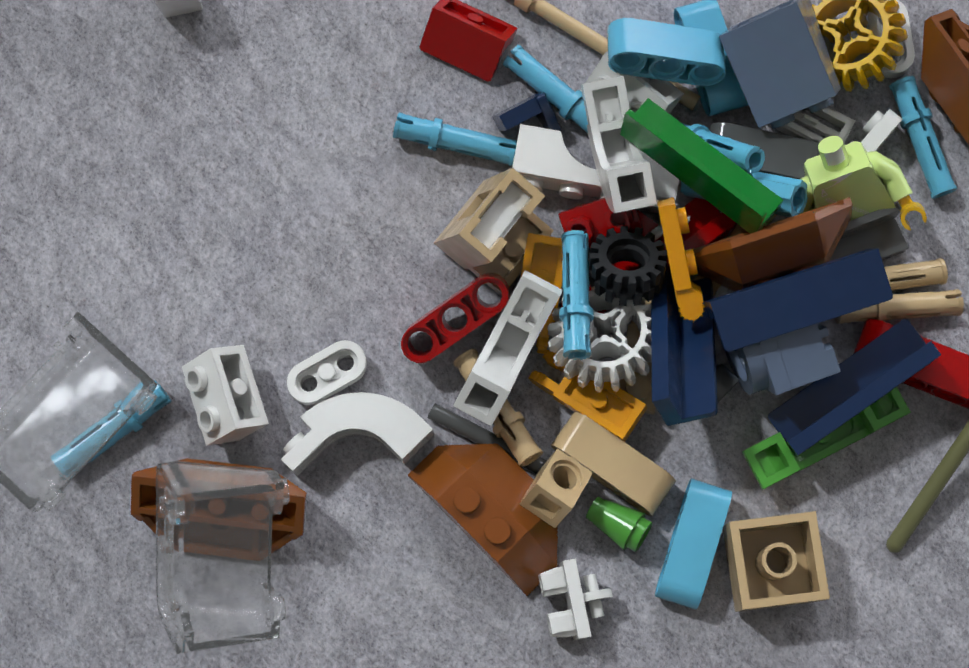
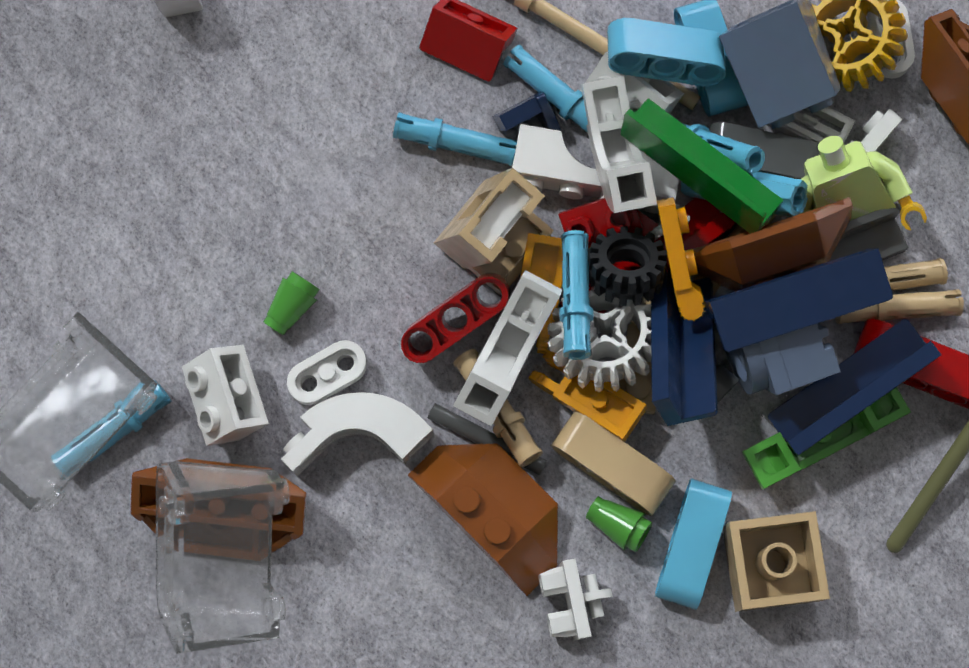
tan brick [520,448,593,528] -> none
medium azure pin [889,76,957,199] -> none
none -> bright green cone [263,271,320,335]

